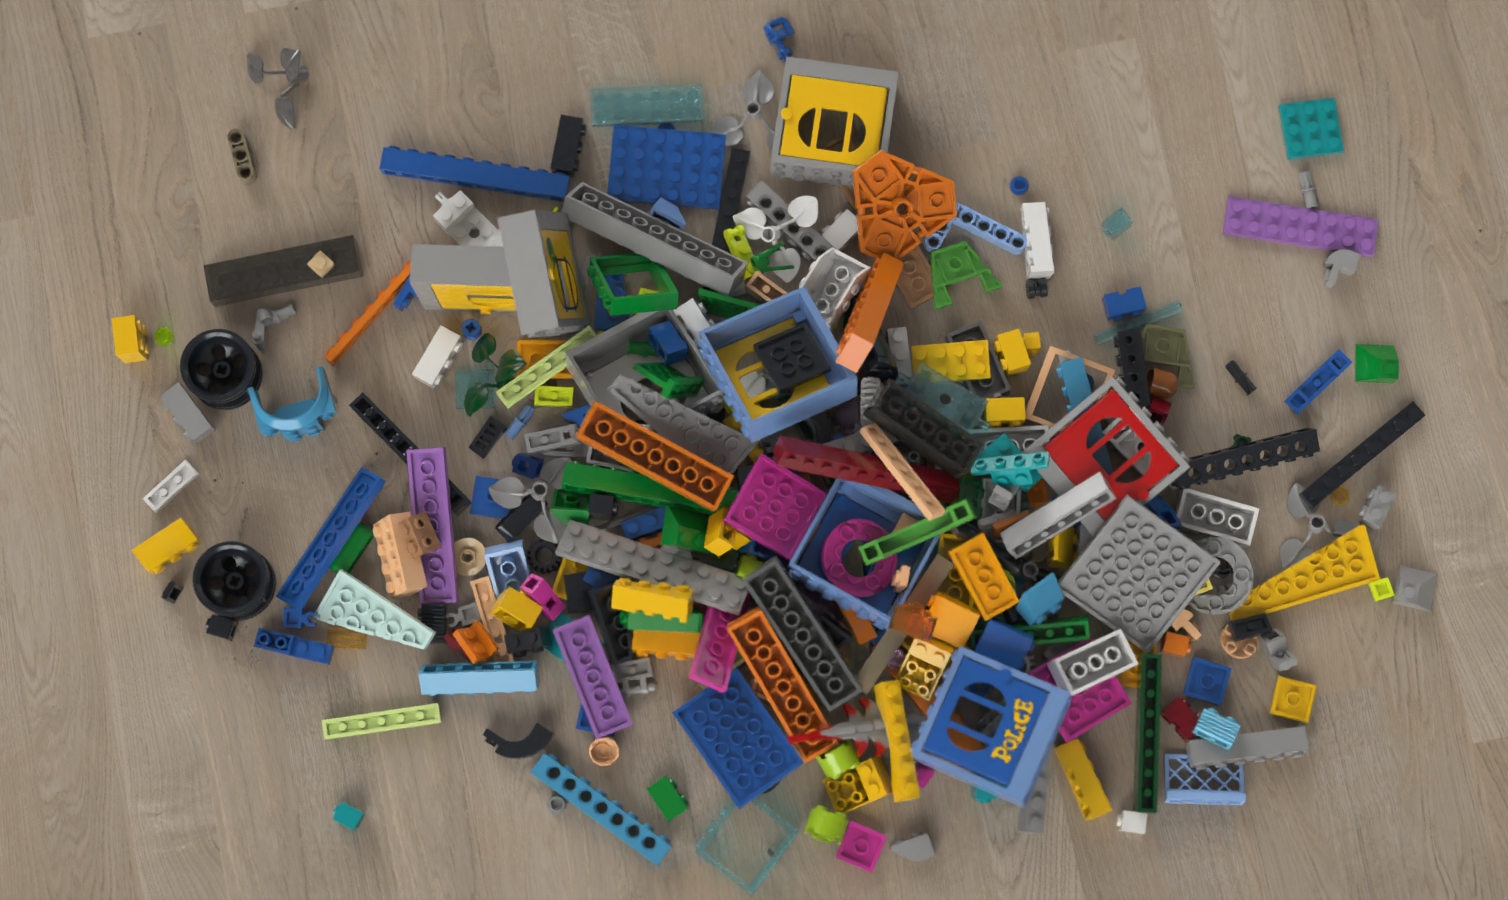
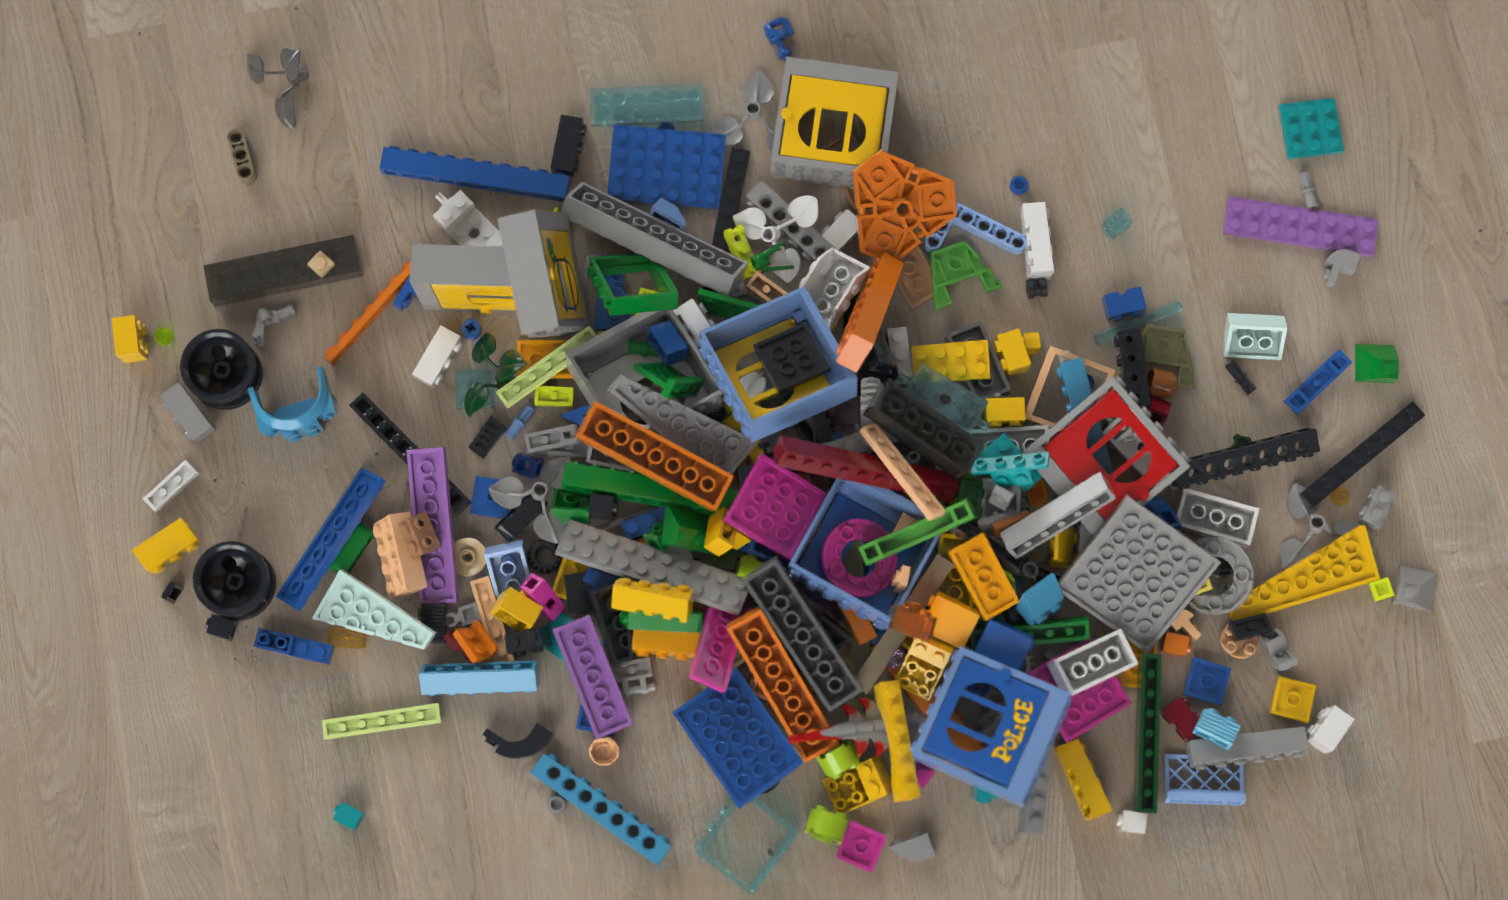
blue plate [283,608,318,628] -> none
green brick [646,776,689,822] -> none
none -> green brick [643,522,668,552]
none -> light aqua slope [1224,313,1287,360]
none -> white brick [1306,705,1355,754]

